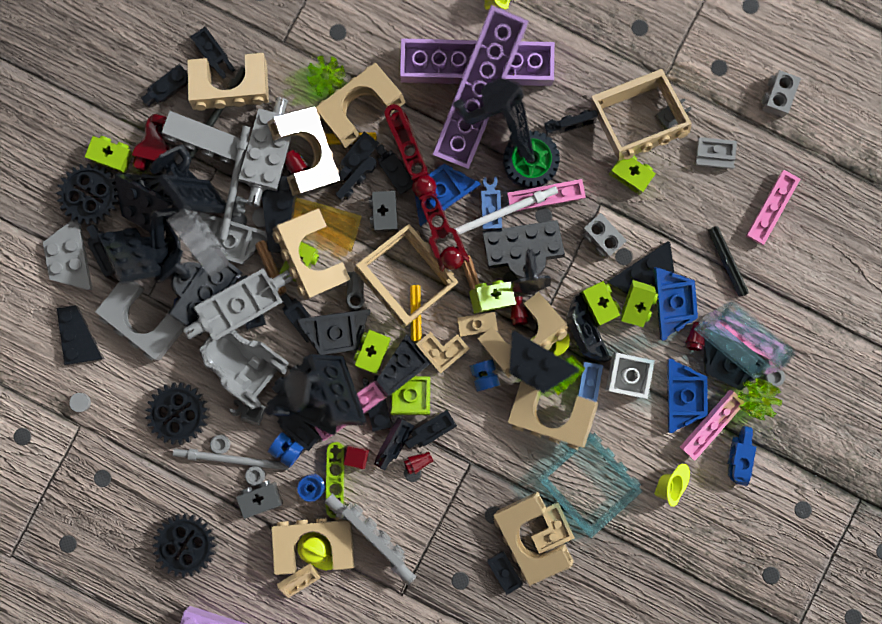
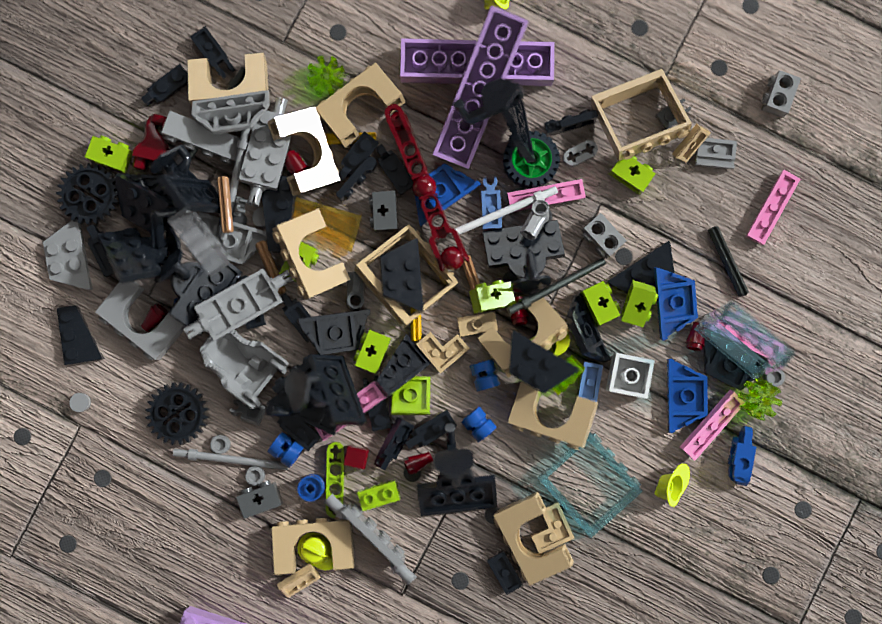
black gear [152,513,217,578] -> none
none -> dark red cone [141,303,168,332]
none -> light grey wedge [192,90,270,134]
none -> medium nougat axle [217,176,234,233]
none -> lime brick [357,479,401,511]
none -> black wing [380,239,424,313]
none -> black plate [417,423,498,516]
none -> blue wheel [461,406,497,443]
none -> pearl dark grey bar [507,258,606,315]
none -> light grey piece [520,200,549,240]
none -> light grey beam [563,140,598,167]
none -> tan tile [672,124,711,162]

